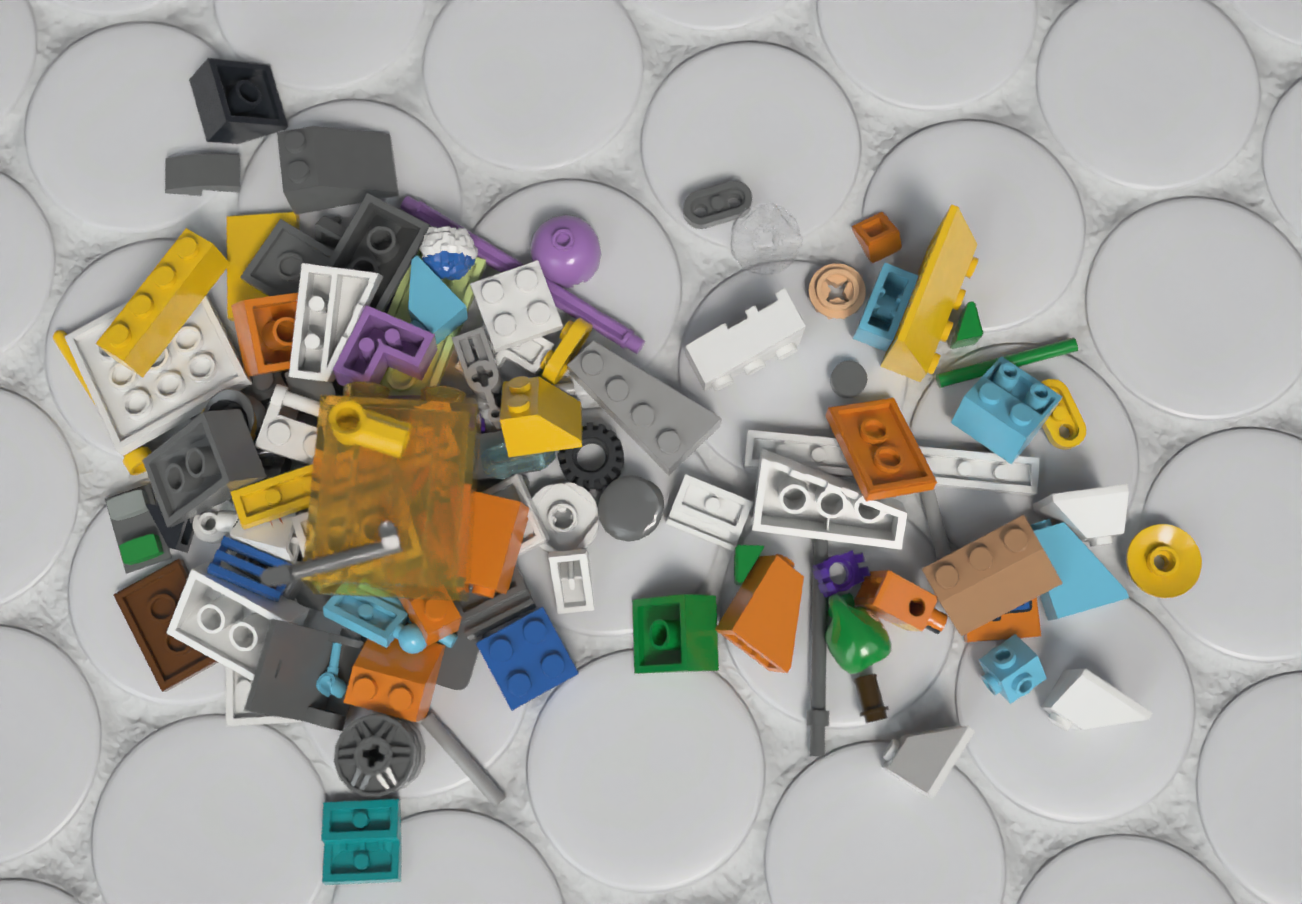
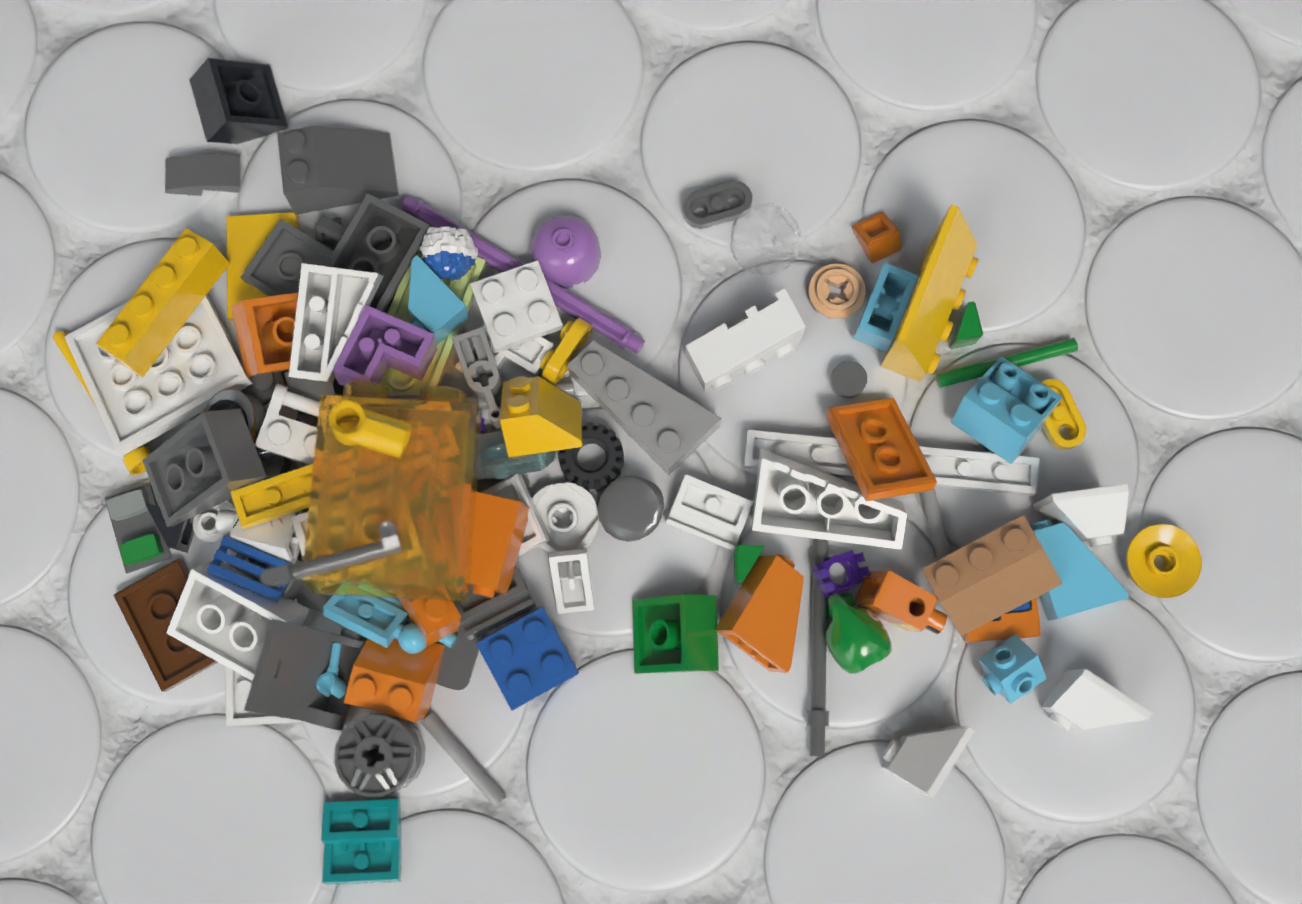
dark brown pin [853,674,889,723] -> none

